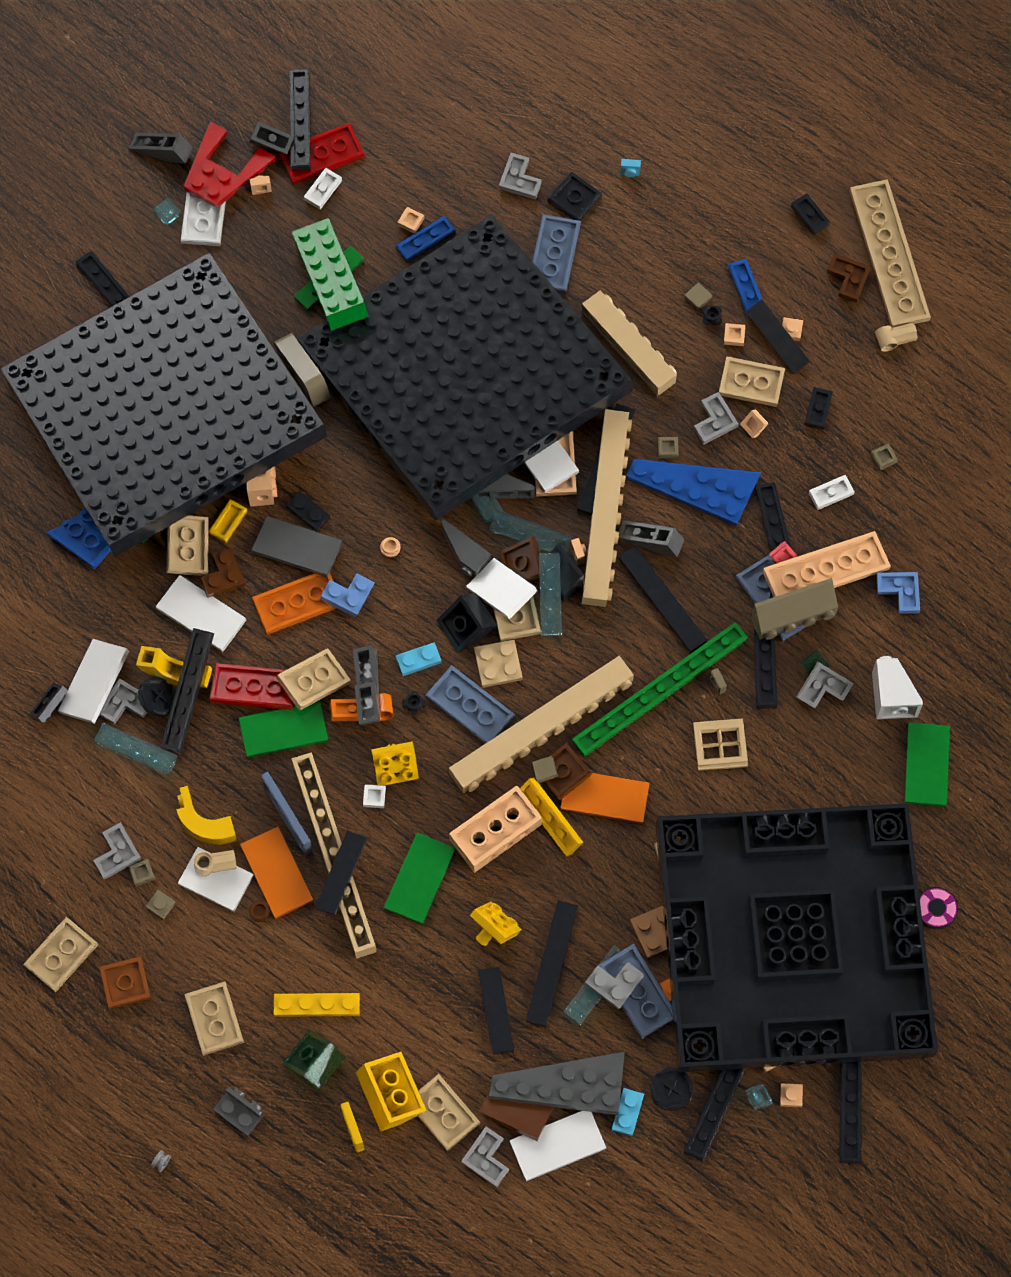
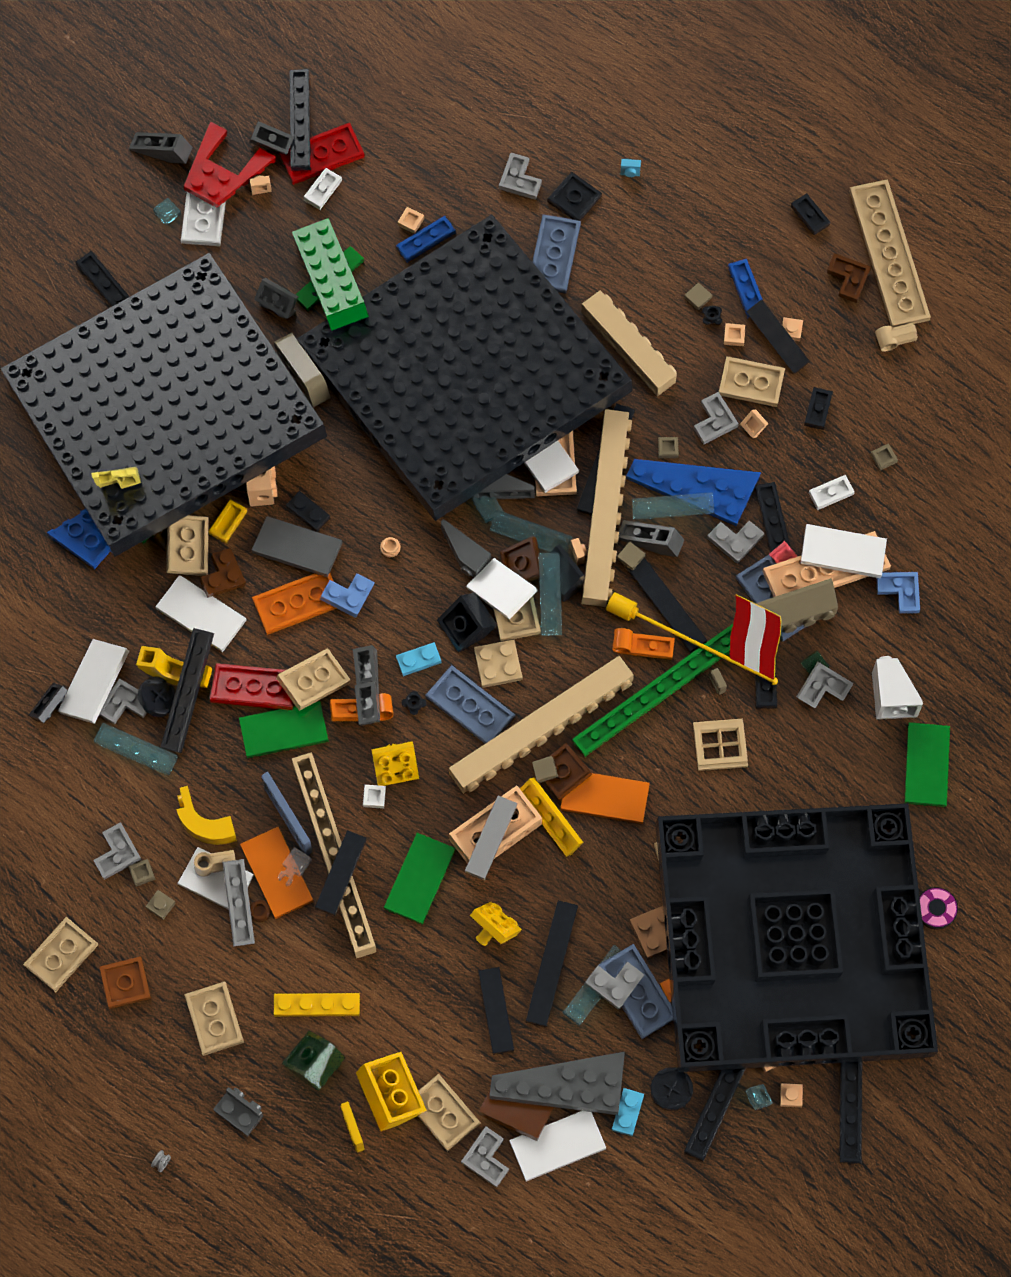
none -> light yellow slope [91,467,141,489]
none -> light grey tile [222,859,255,946]
none -> dark grey bracket [254,278,299,319]
none -> clear plate [278,847,312,886]
none -> light grey tile [465,795,517,880]
none -> flag [606,592,781,685]
none -> orange plate [612,628,675,660]
none -> dark tan tile [617,542,645,571]
none -> clear light blue plate [632,492,714,520]
none -> light grey plate [707,521,765,564]
none -> white tile [800,524,887,578]

